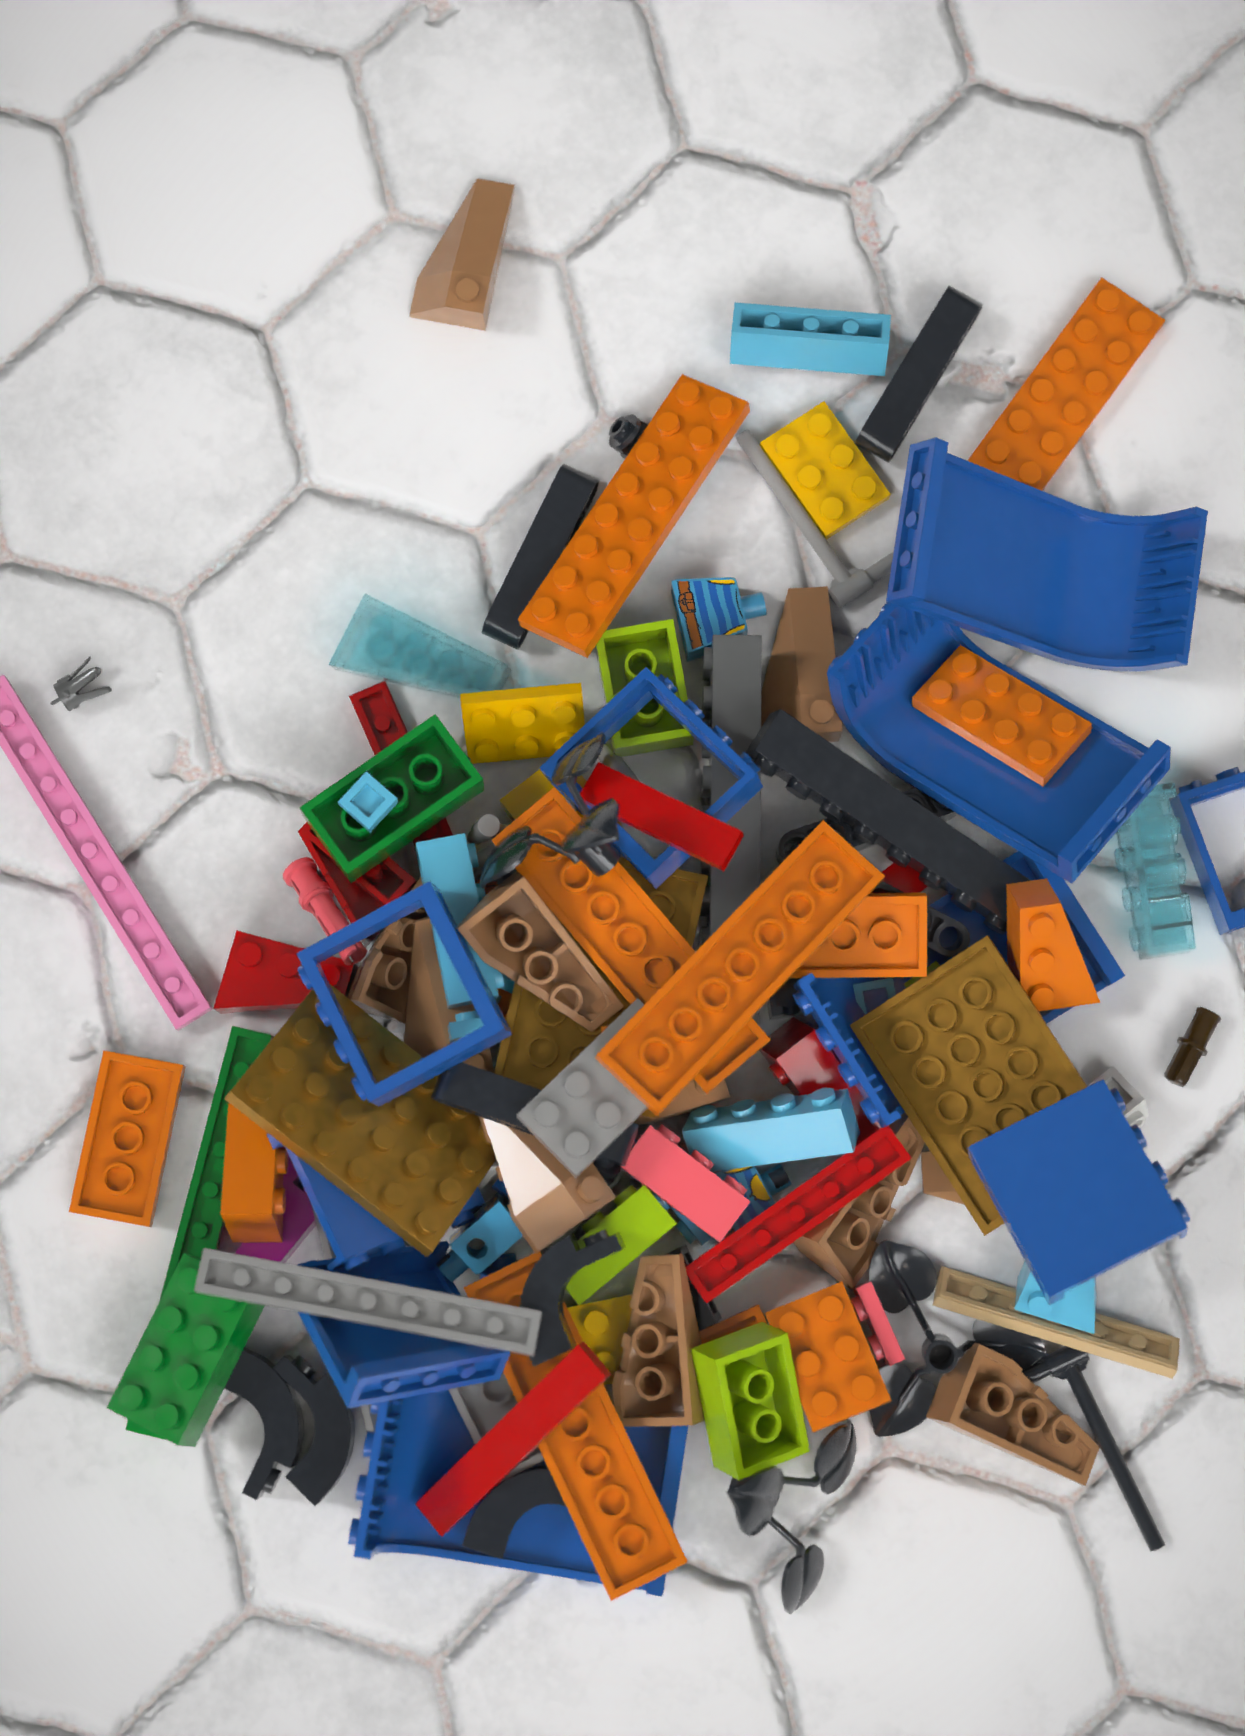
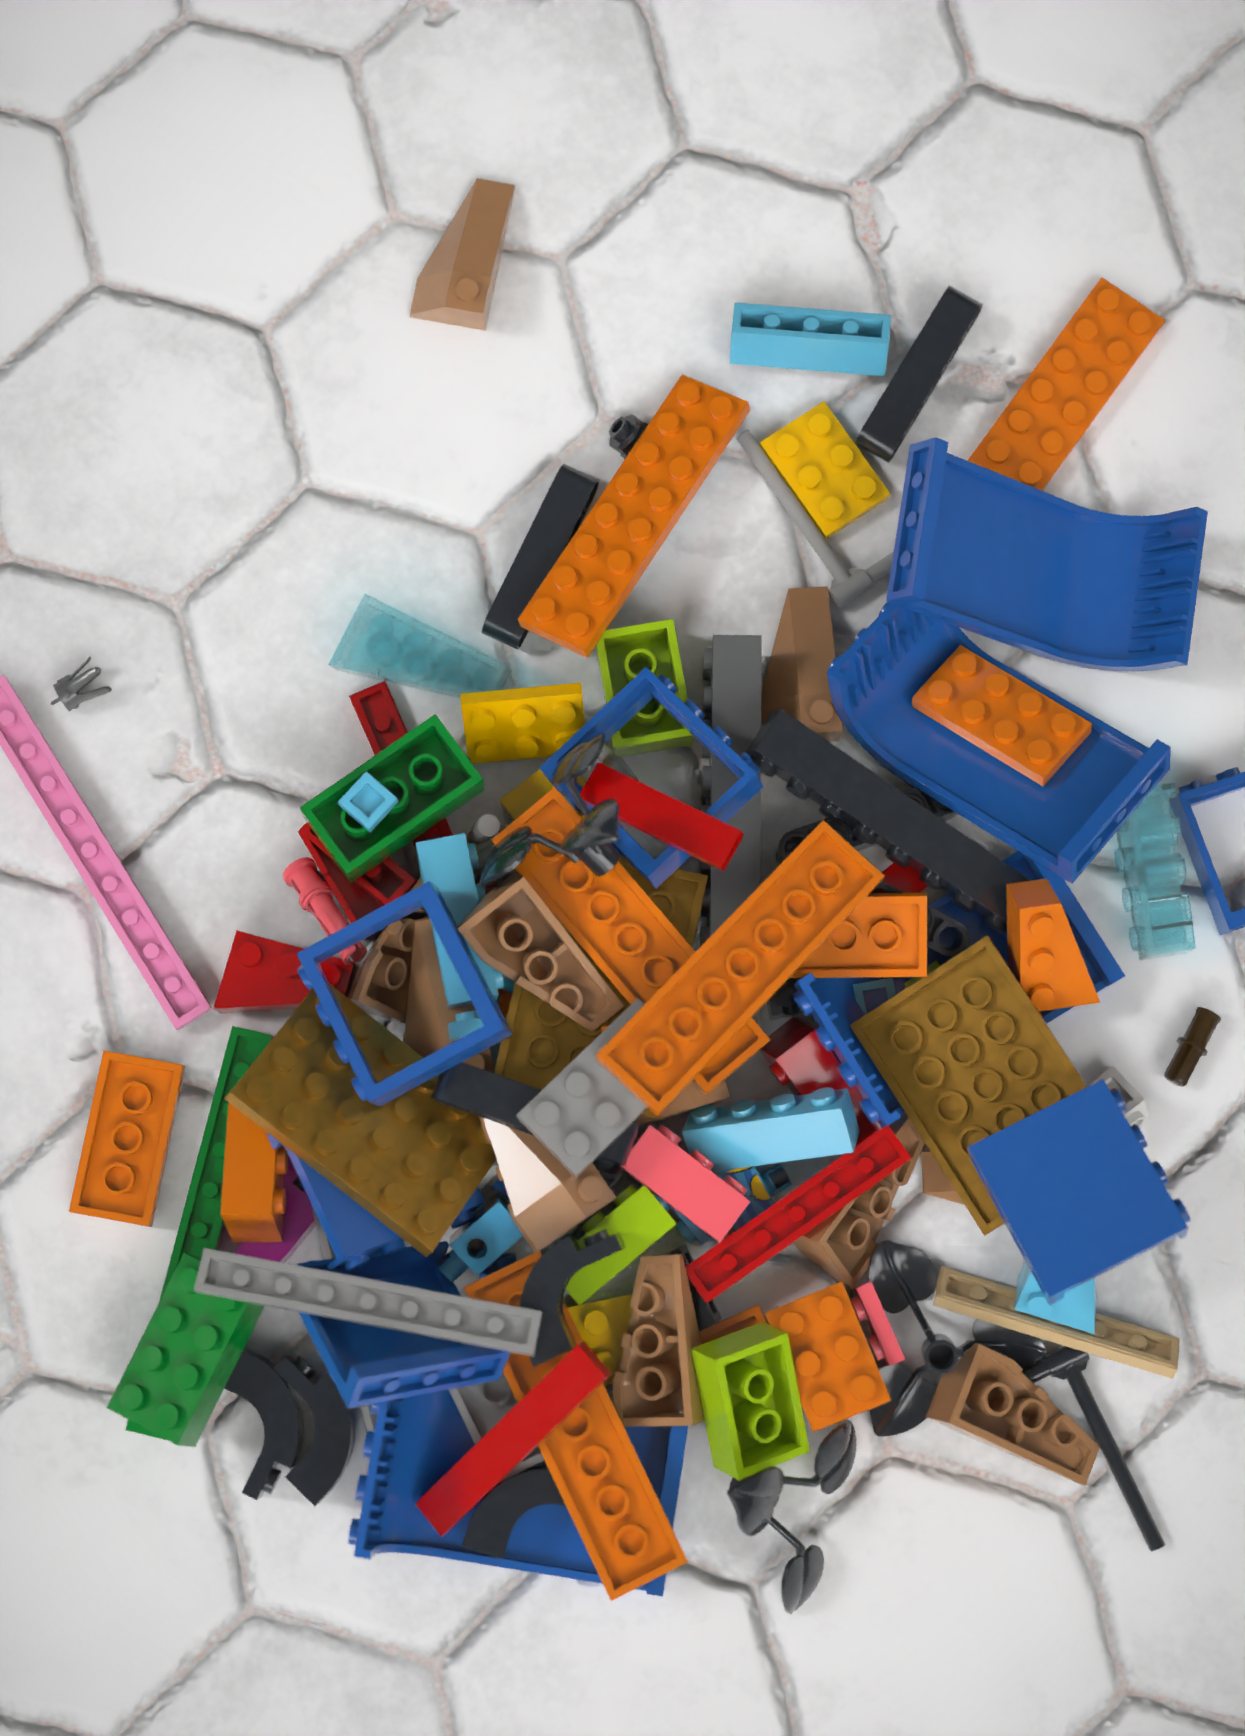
torso [671,577,767,662] -> none

